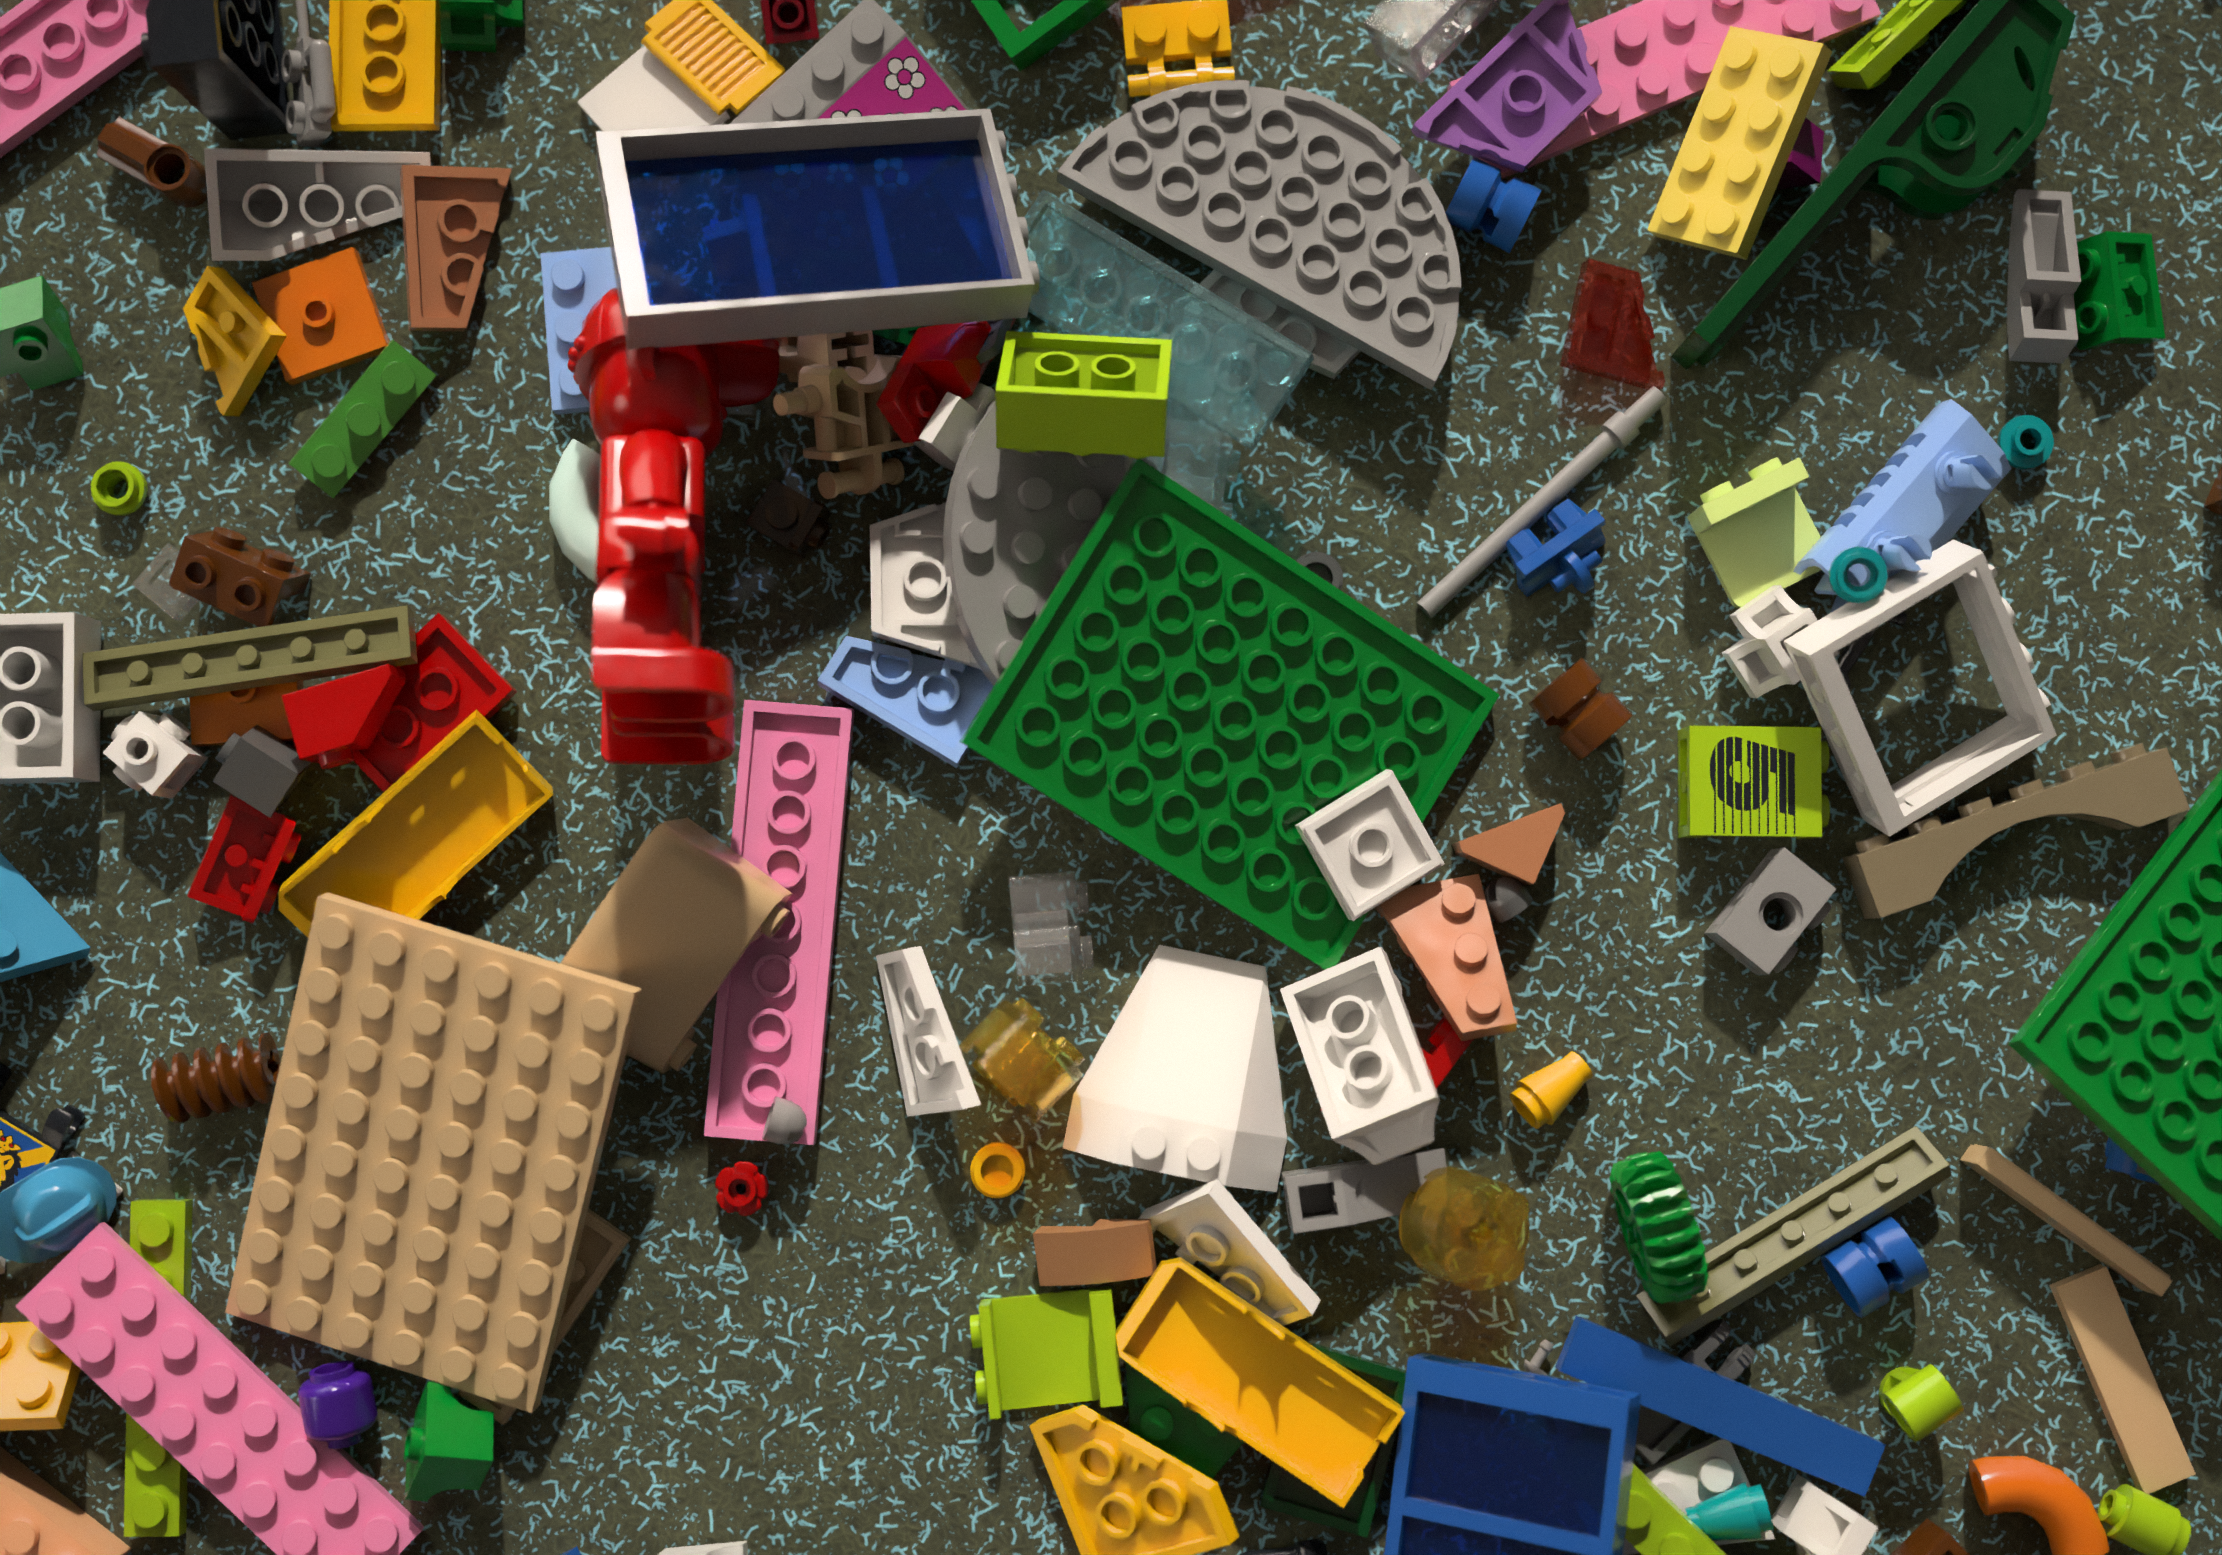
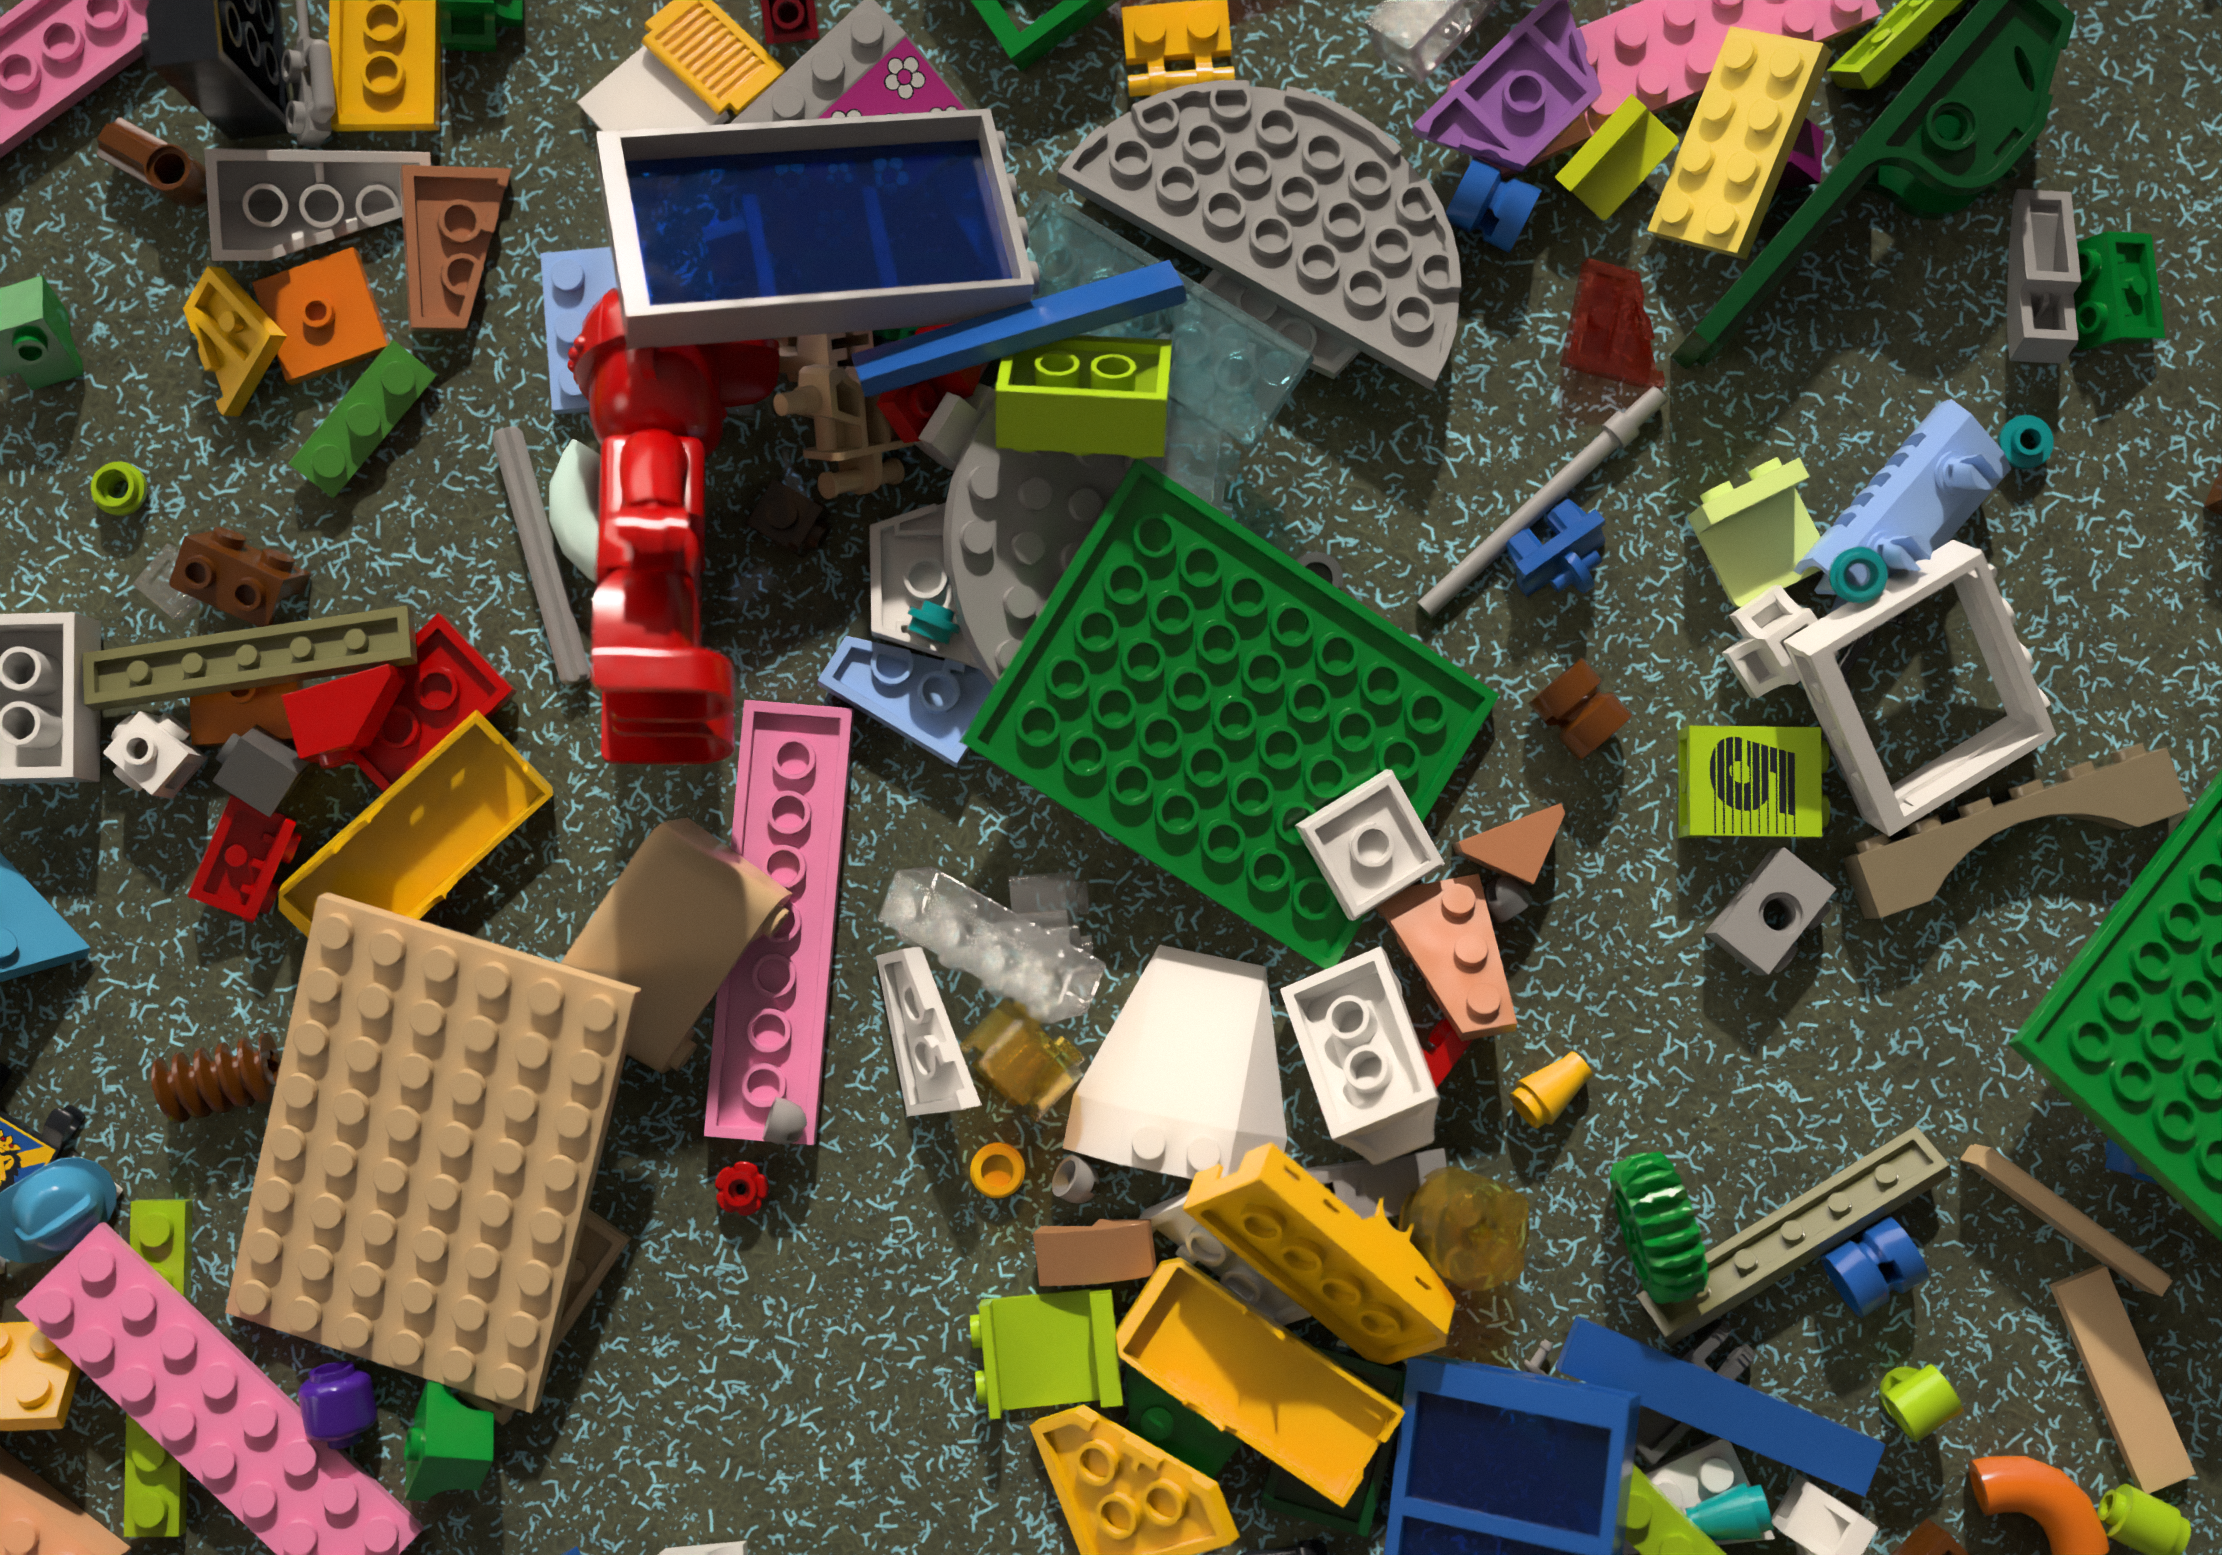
none -> light grey axle [492,426,591,685]
none -> blue tile [851,260,1187,397]
none -> clear brick [878,866,1107,1023]
none -> teal plate [907,600,960,645]
none -> light grey hinge [1052,1155,1100,1204]
none -> yellow piece [1183,1142,1455,1365]
none -> neon yellow panel [1555,93,1679,220]

